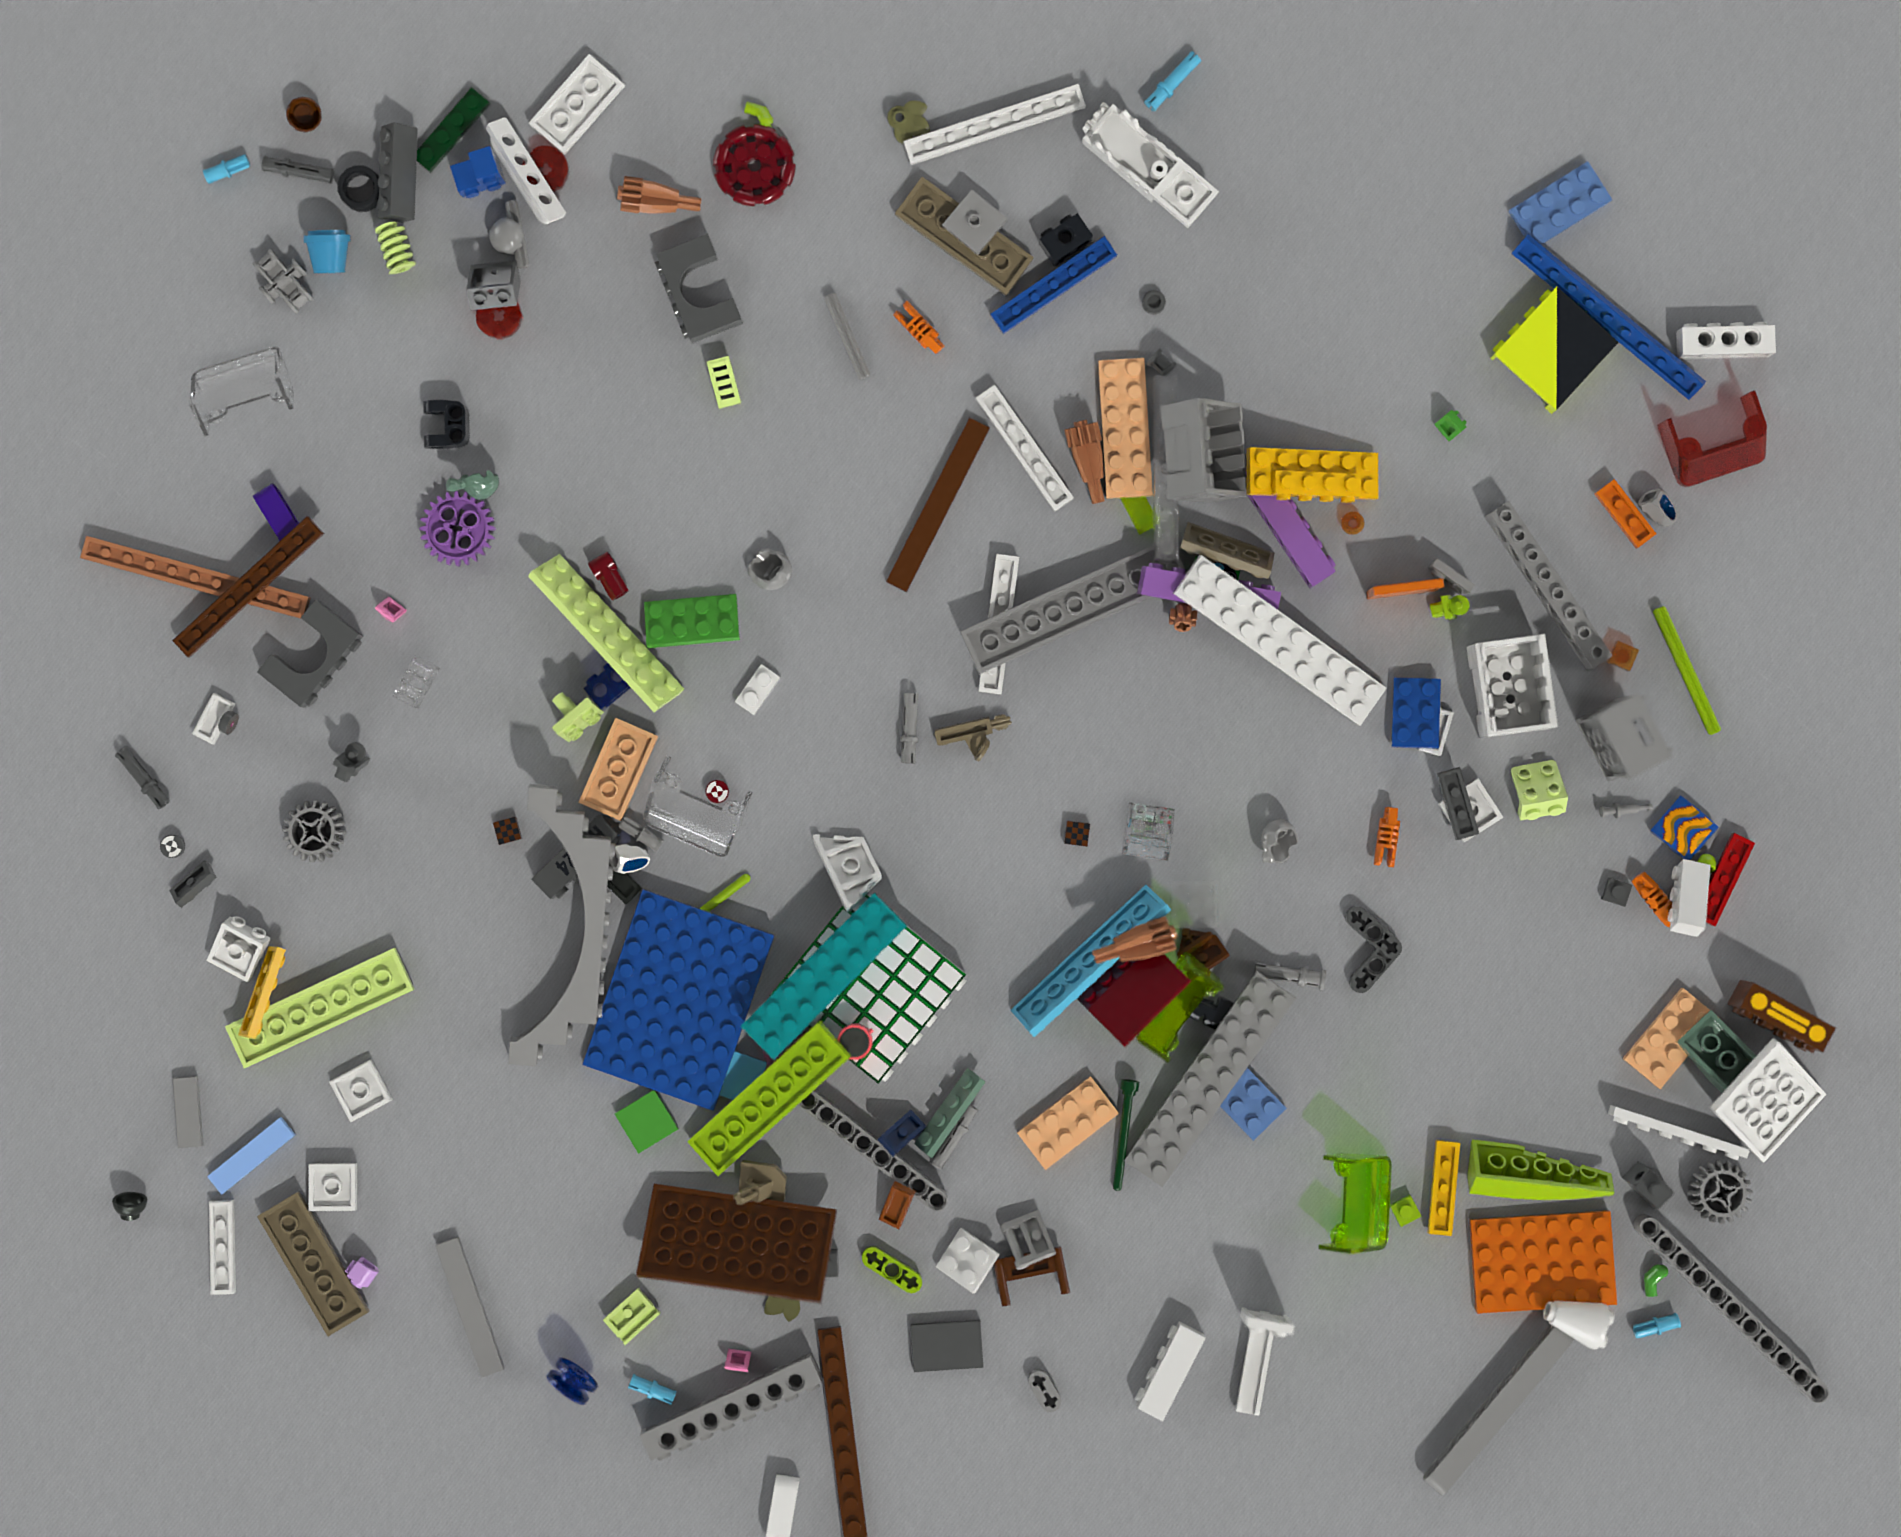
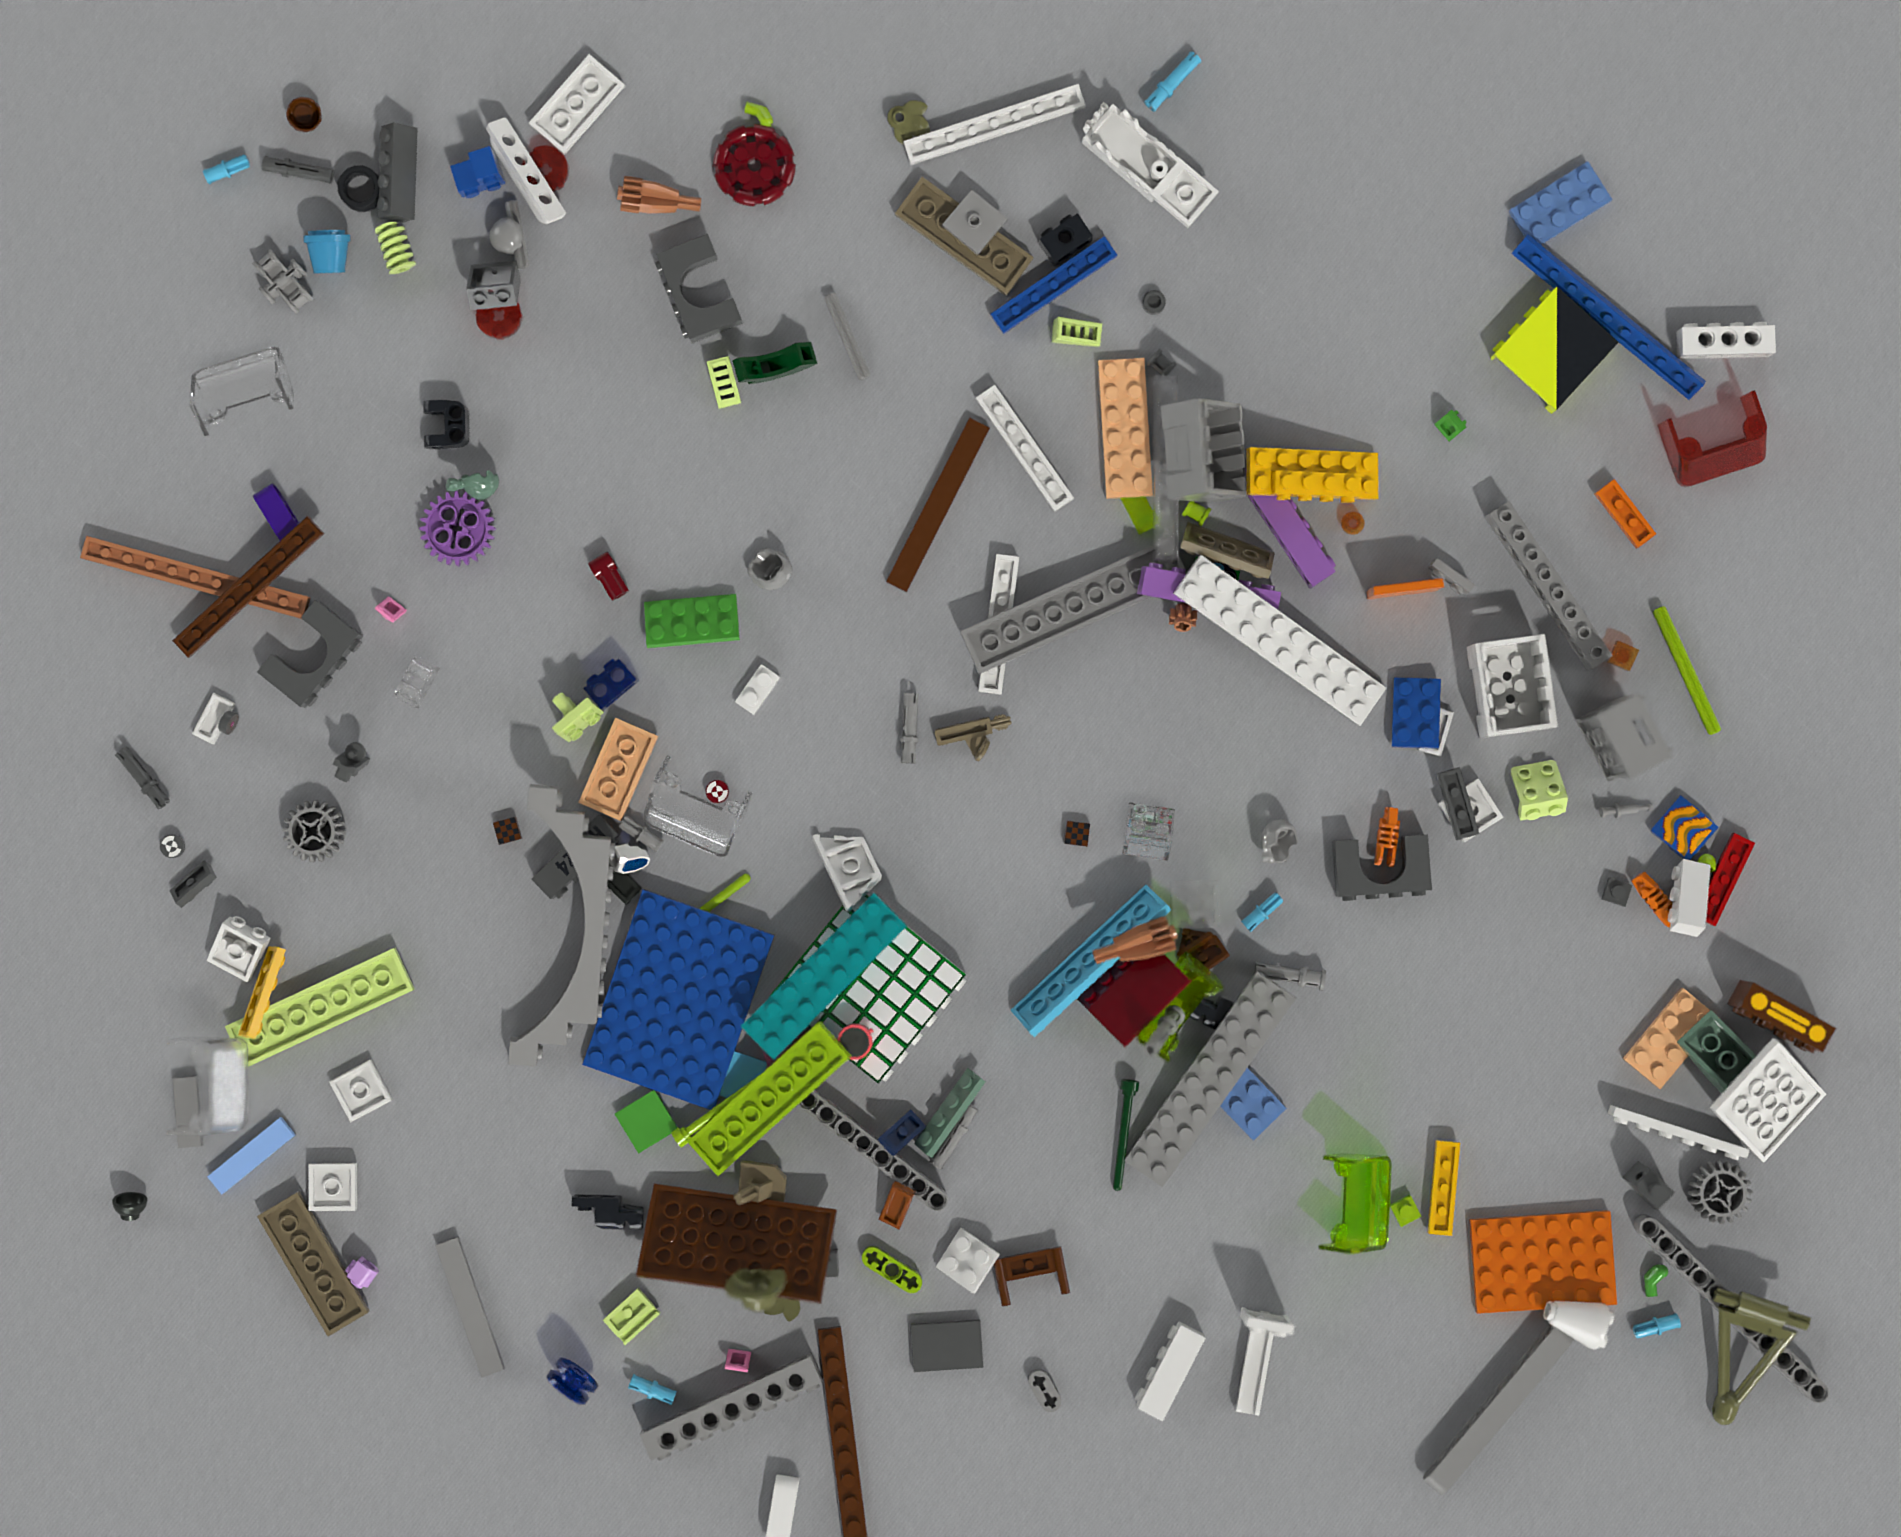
white tile [209,1200,236,1295] -> none
dark green plate [417,87,490,173] -> none
yellowish green plate [528,554,684,713] -> none
orange hinge [893,300,945,354] -> none
light grey plate [1000,1210,1056,1270] -> none
light nougat plate [1017,1076,1119,1170] -> none
nougat piece [1064,419,1105,504] -> none
dark grey beam [1345,906,1402,993] -> none
lime hips [1430,595,1470,620] -> none
lime wedge [1467,1139,1614,1200] -> none
light grey rock [1637,488,1677,527] -> none
none -> clear windscreen [167,1037,248,1135]
none -> black plate [571,1194,644,1230]
none -> lime piece [671,1073,762,1148]
none -> olive hat [725,1268,786,1312]
none -> dark green arch [732,342,818,384]
none -> yellowish green slope [1051,317,1102,347]
none -> light grey pin [1143,1005,1185,1057]
none -> lime bush [1182,501,1212,526]
none -> medium azure axle [1241,892,1283,932]
none -> dark grey arch [1332,834,1432,901]
none -> olive piece [1712,1287,1811,1425]

